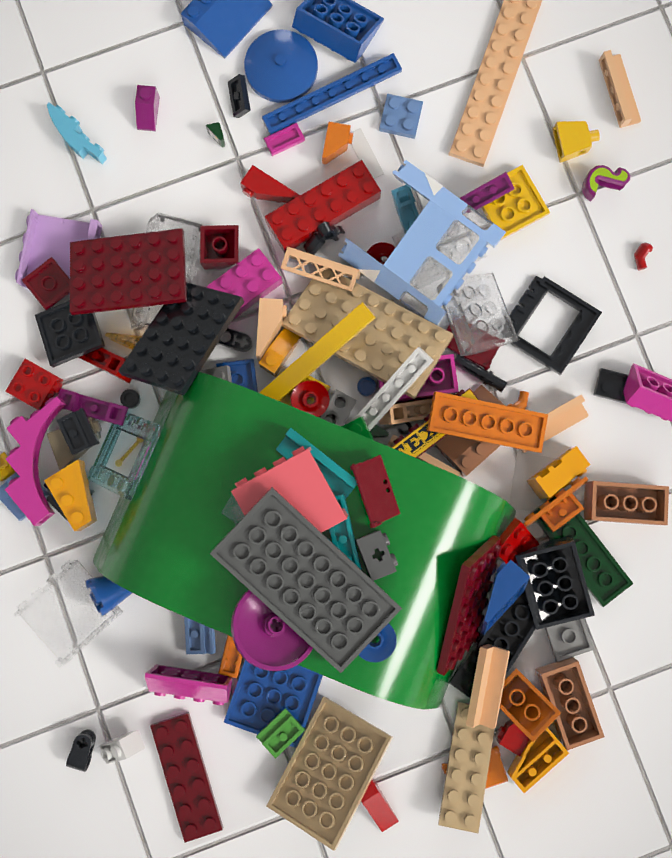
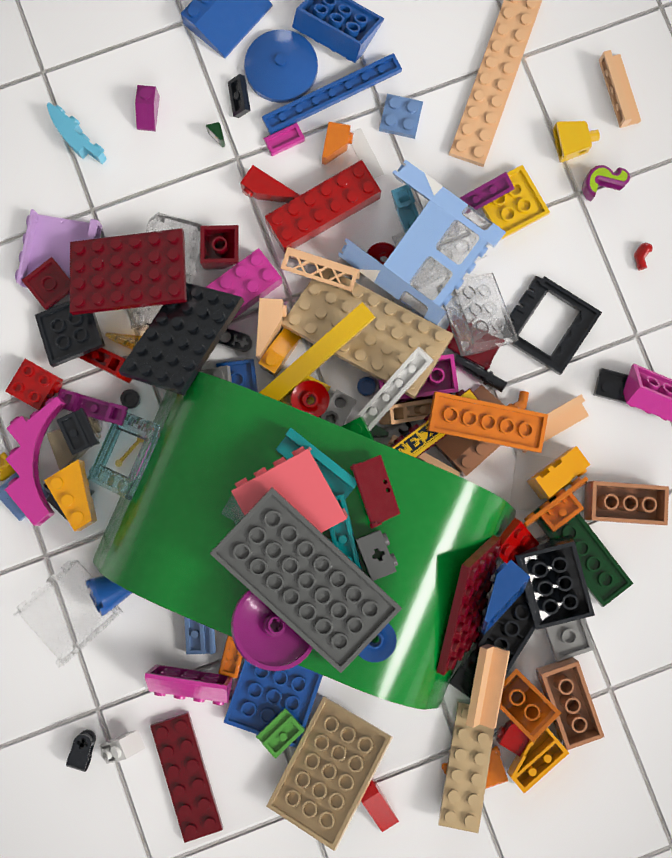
black bar [303,222,345,255] -> none

